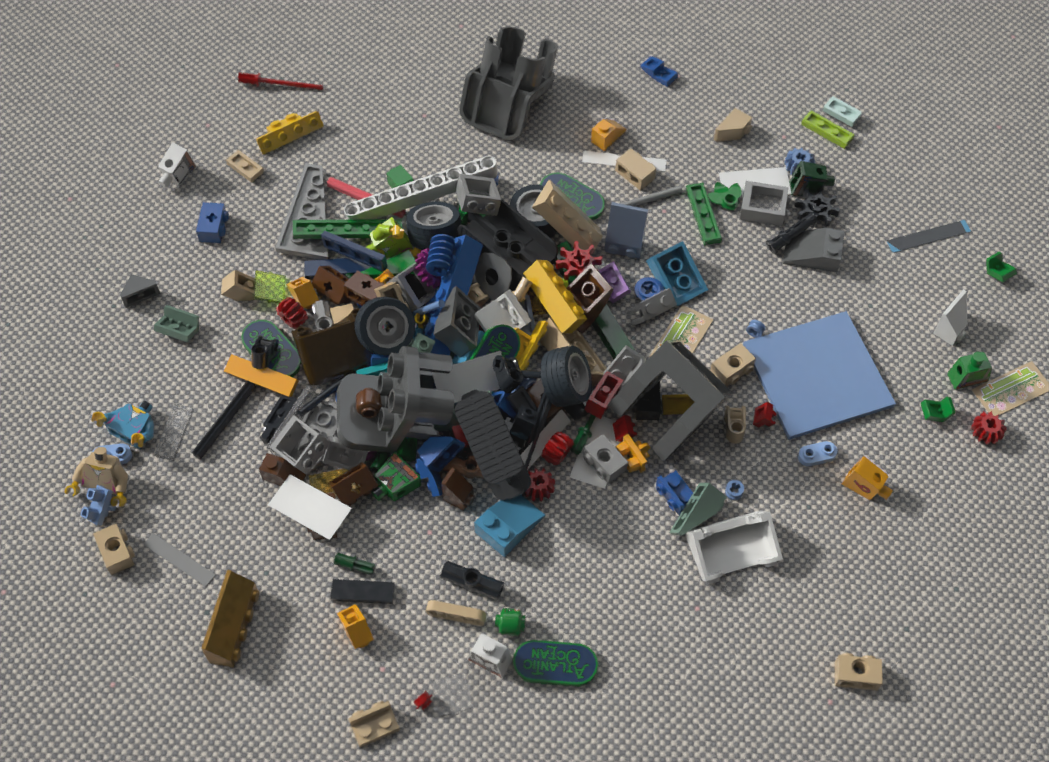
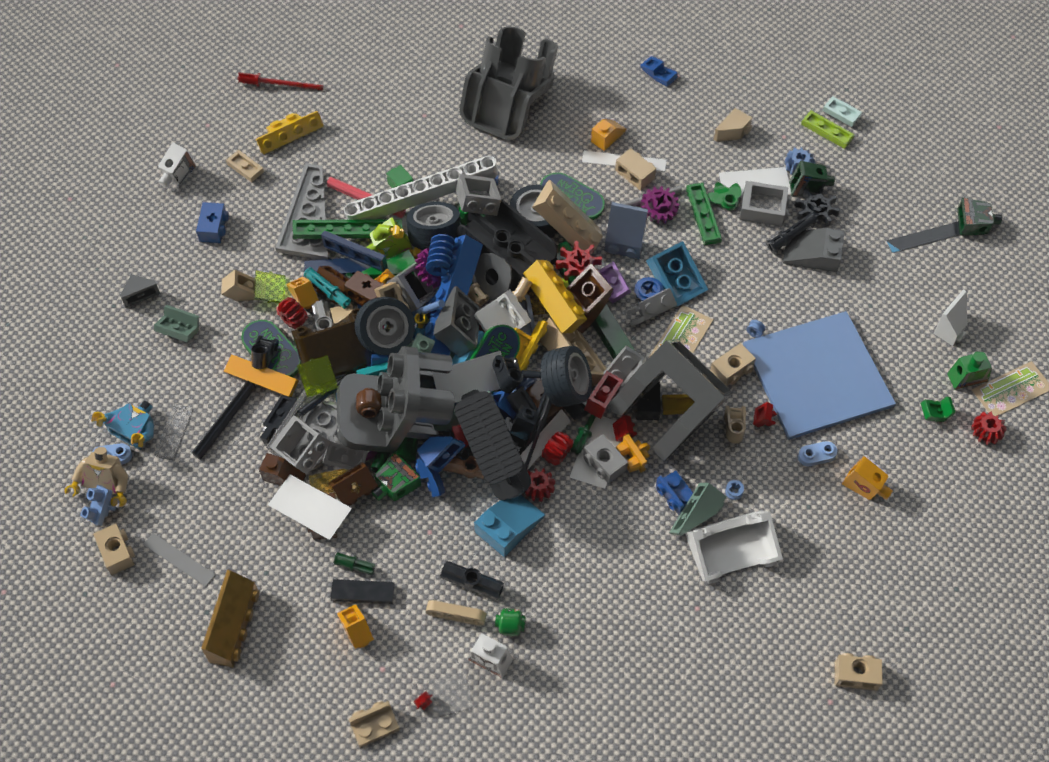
reddish brown slope [441,468,475,511] -> none
tile [513,640,598,687] -> none
green bracket [986,252,1017,282] -> none
none -> clear neon green piece [297,355,338,398]
none -> teal pin [304,267,351,309]
none -> magenta gear [640,186,680,224]
none -> dark green torso [957,197,1002,236]

